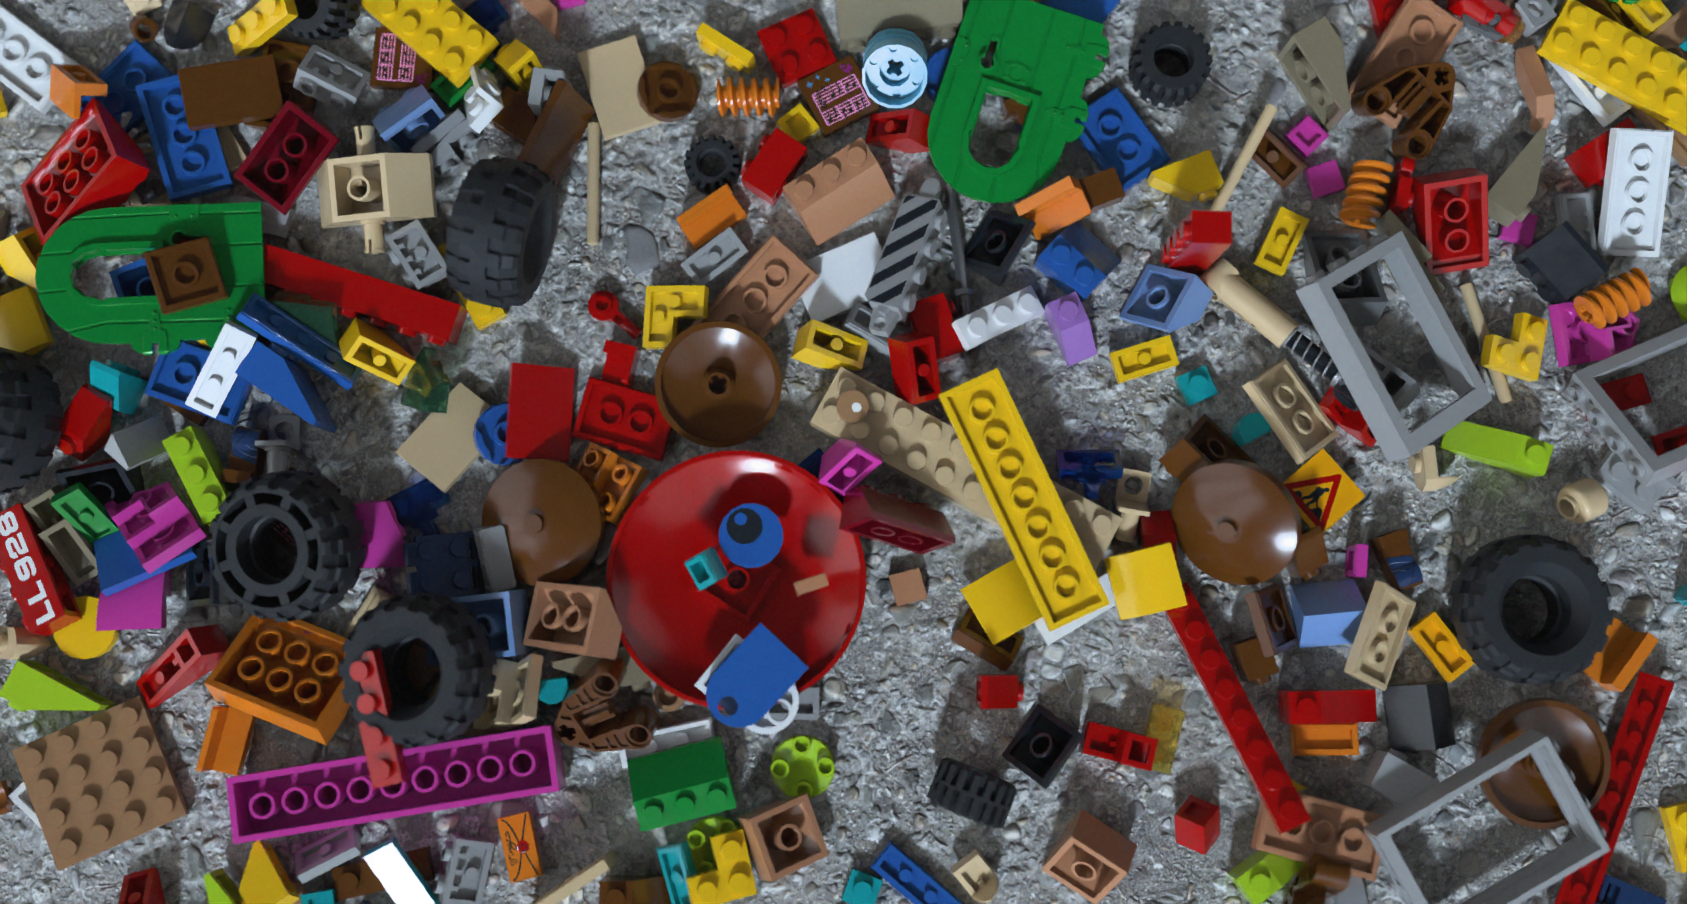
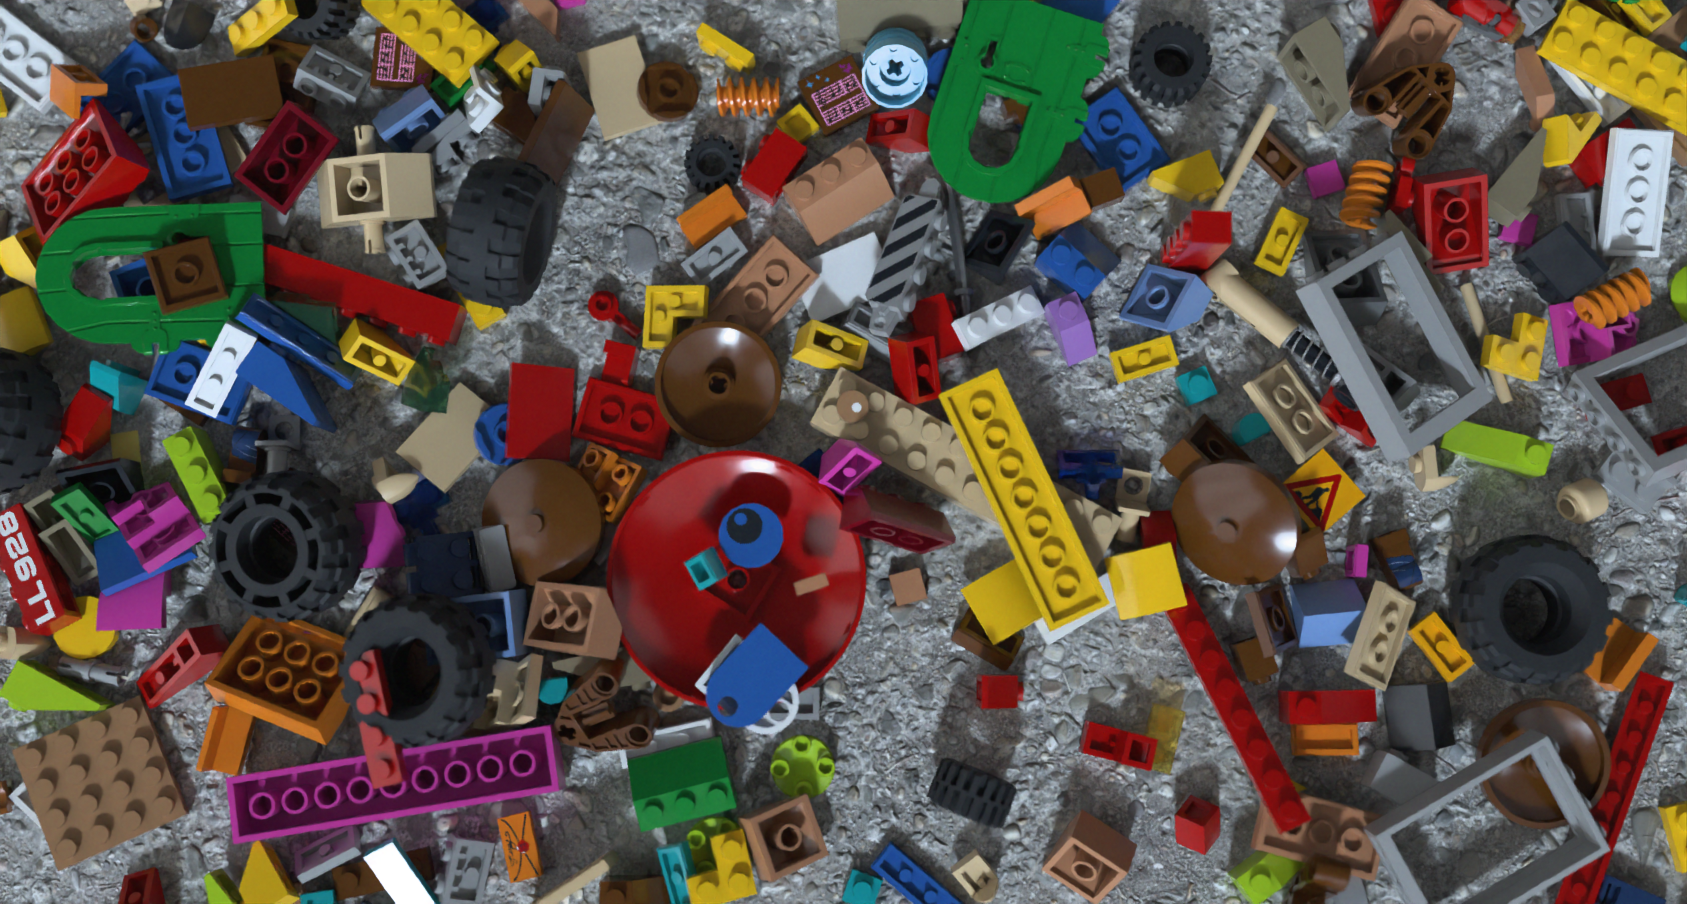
light grey slope [104,415,171,471] -> none
black slope [186,539,237,608] -> none
tan bar [586,122,600,245] -> none
red plate [757,8,837,89] -> none
black slope [1001,704,1084,790] -> none
dark pink tile [1283,114,1330,159] -> none
none -> light grey pin [57,656,128,687]
none -> tan plate [371,457,419,504]
none -> yellow slope [1542,111,1602,168]

